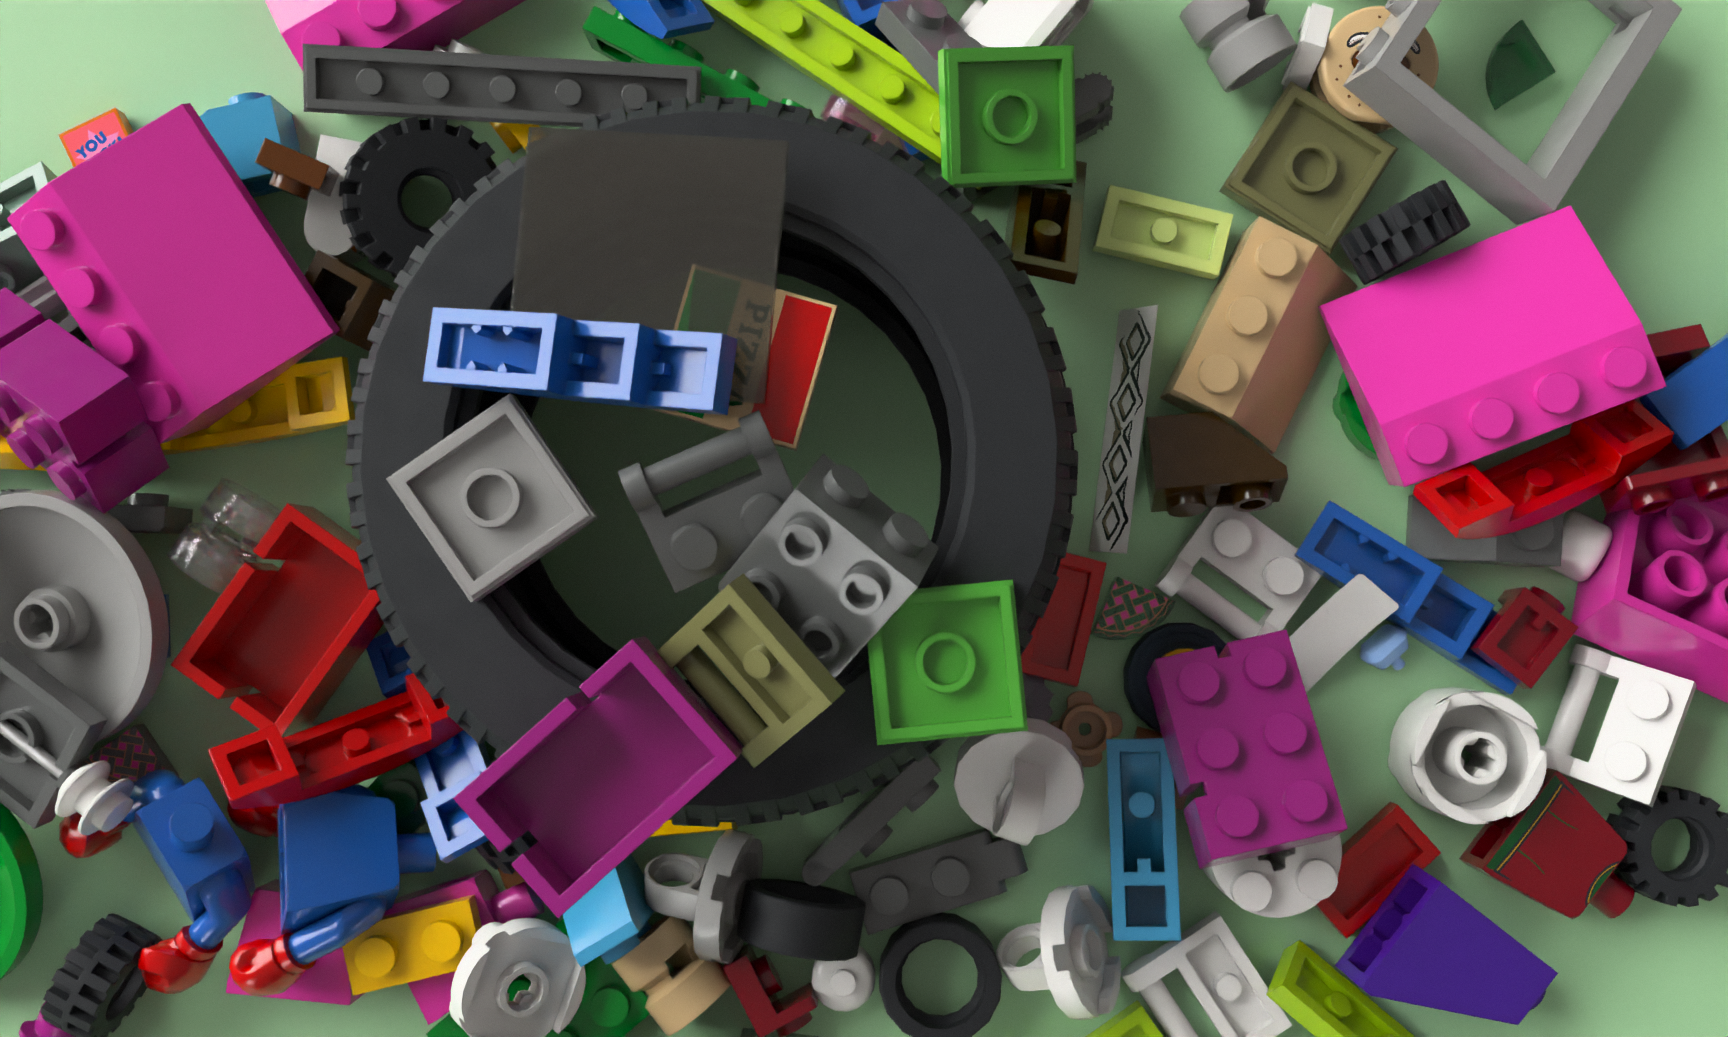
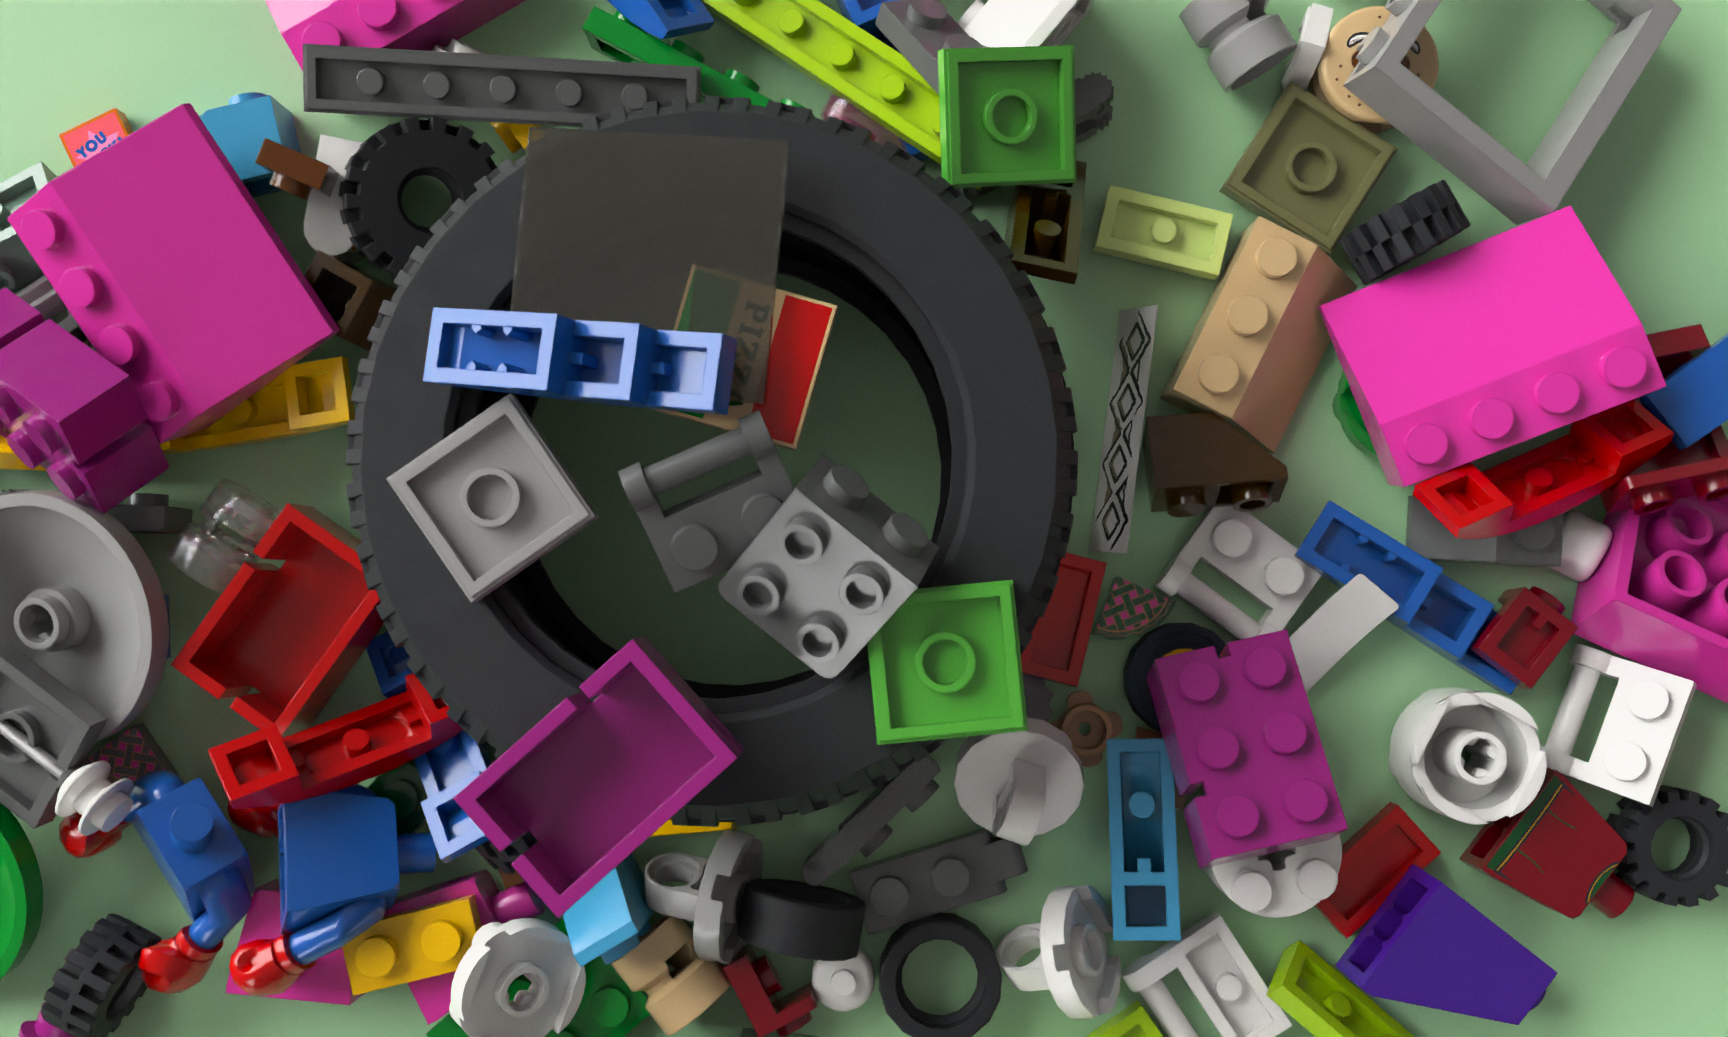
olive plate [657,573,845,768] -> none
light blue rock [1360,624,1409,670] -> none
clear green tile [1485,20,1556,110] -> none

